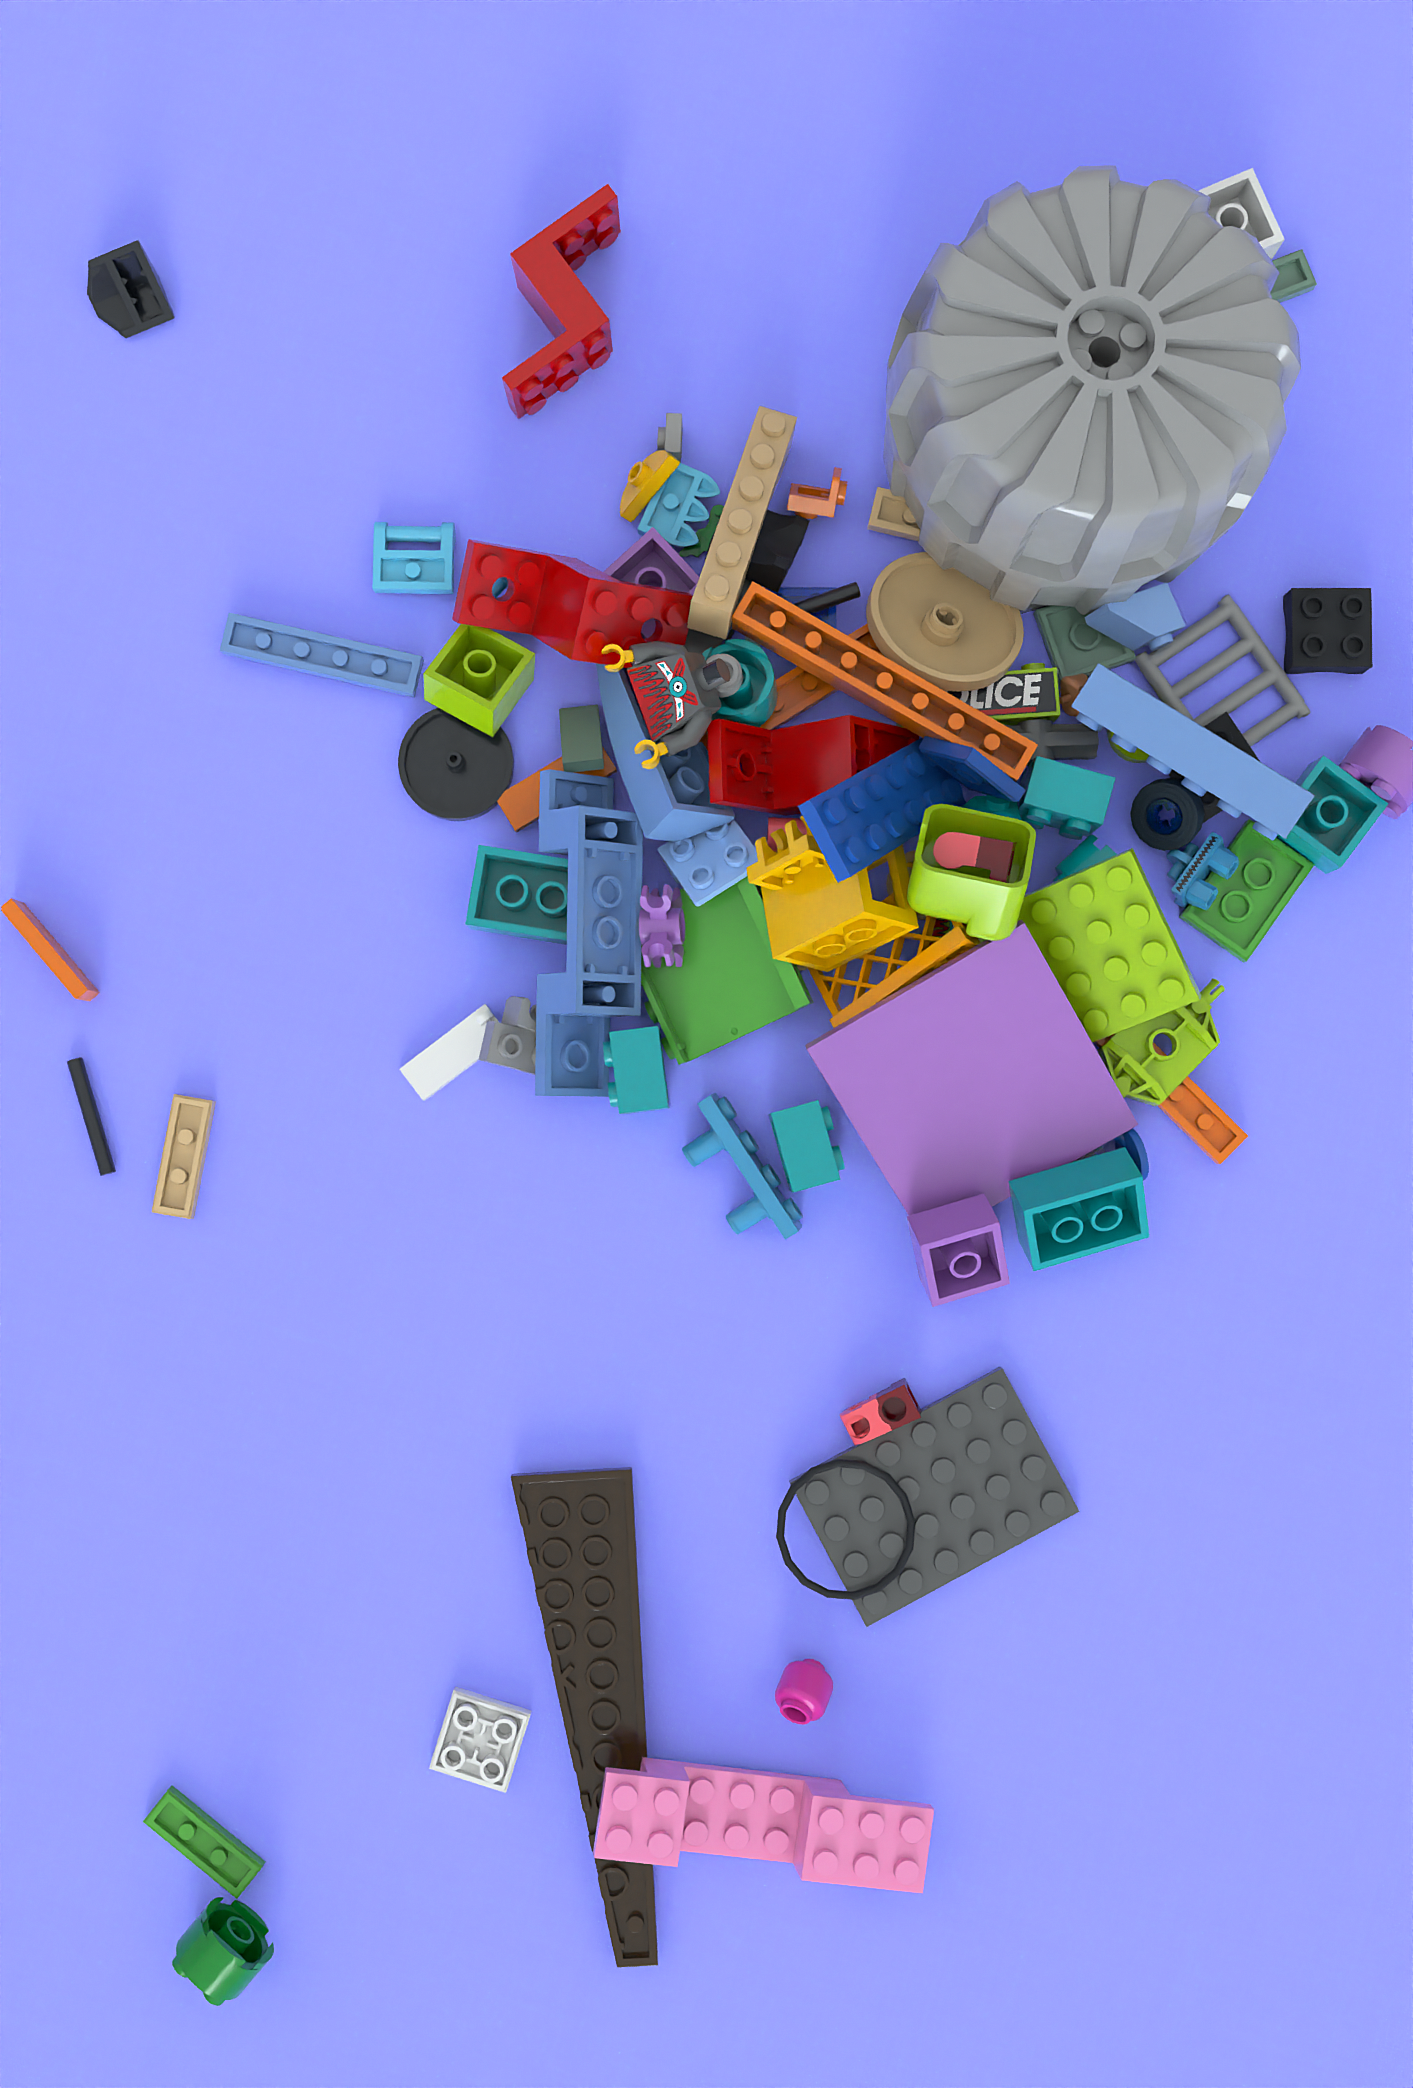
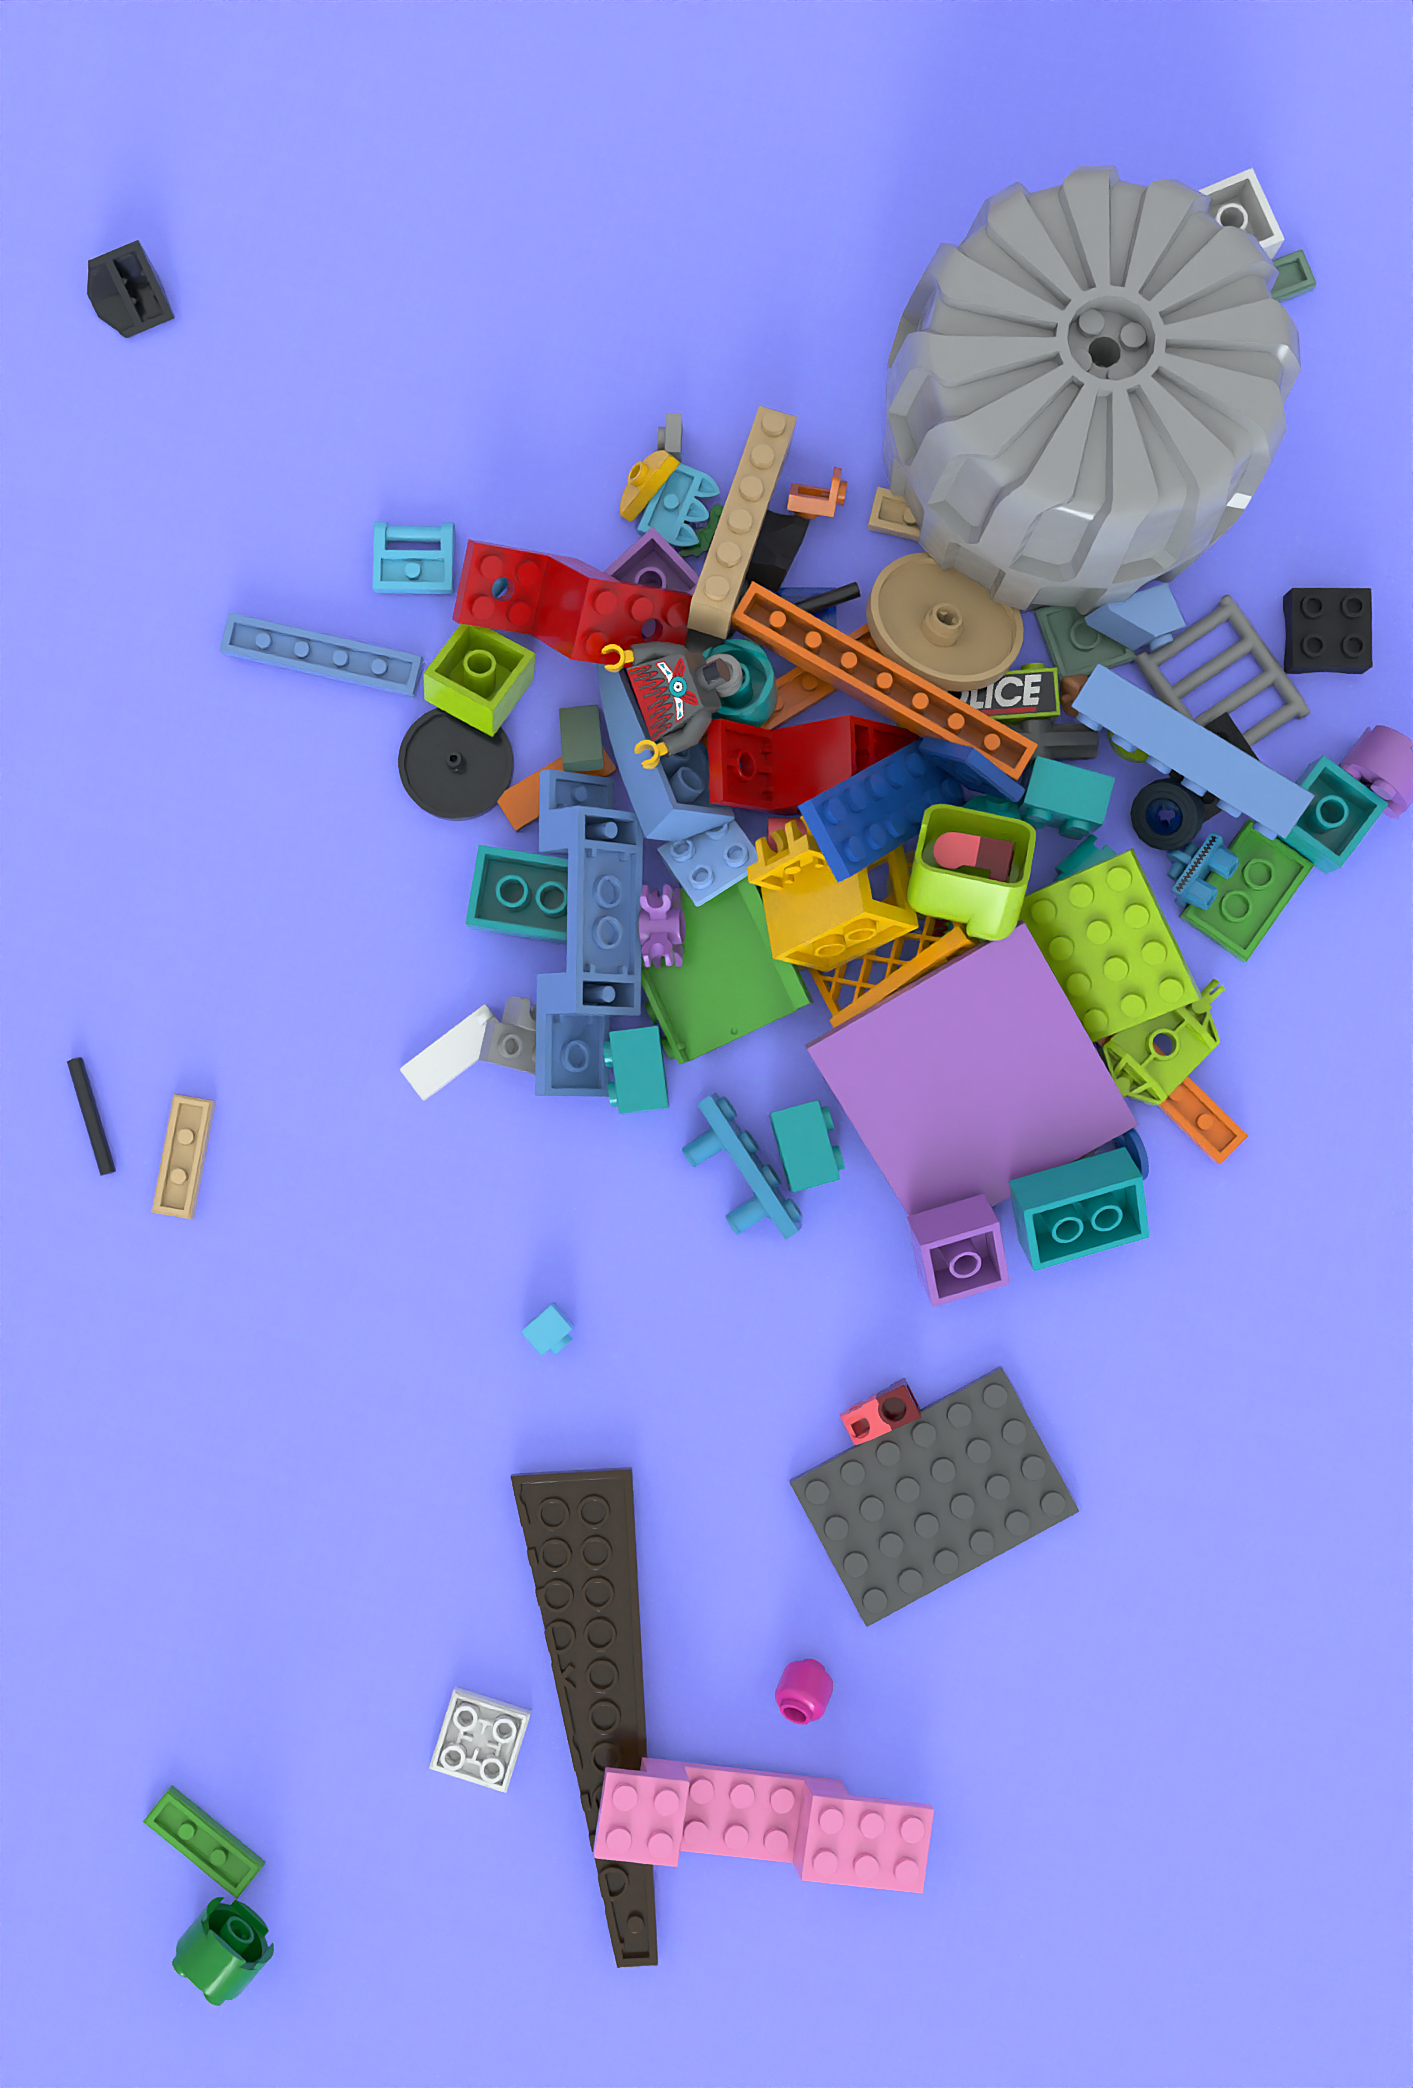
orange tile [1,898,100,1002] -> none
red bracket [502,184,621,419] -> none
black piece [776,1459,915,1600] -> none
none -> medium azure plate [521,1302,575,1356]

